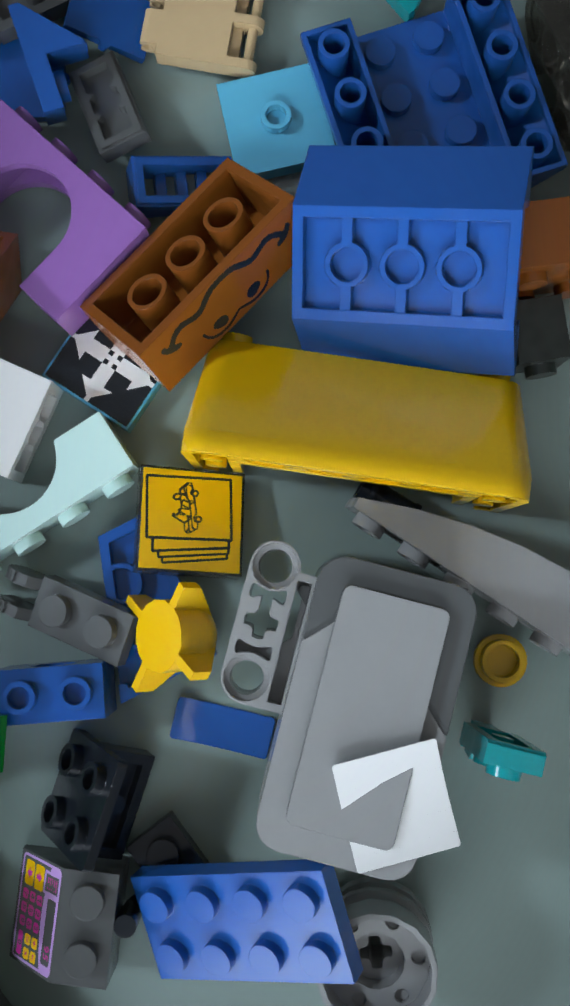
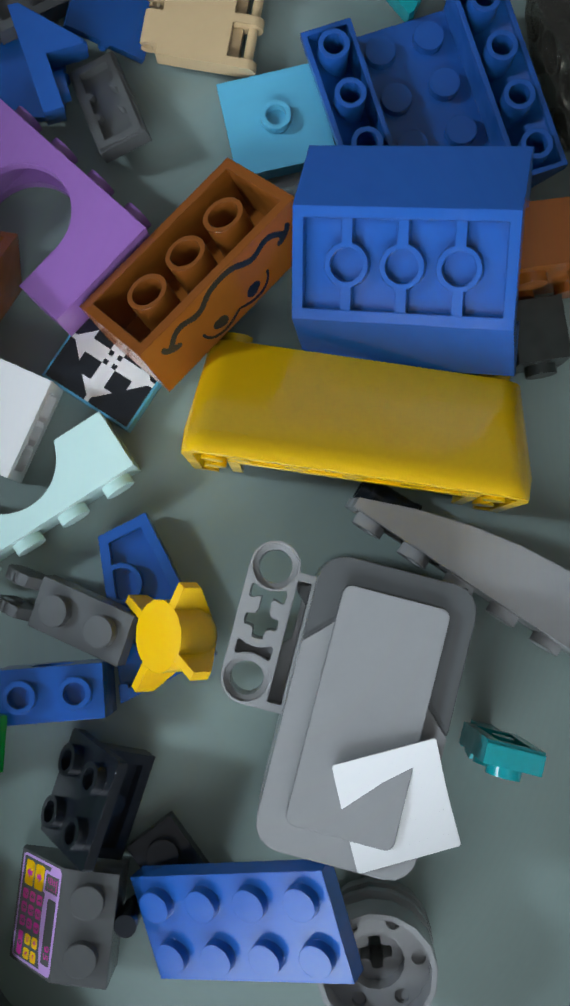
blue slope [126,156,232,218] -> none
yellow tile [133,464,245,580] -> none
blue sticker [170,697,275,759] -> none
yellow plate [473,634,527,687] -> none

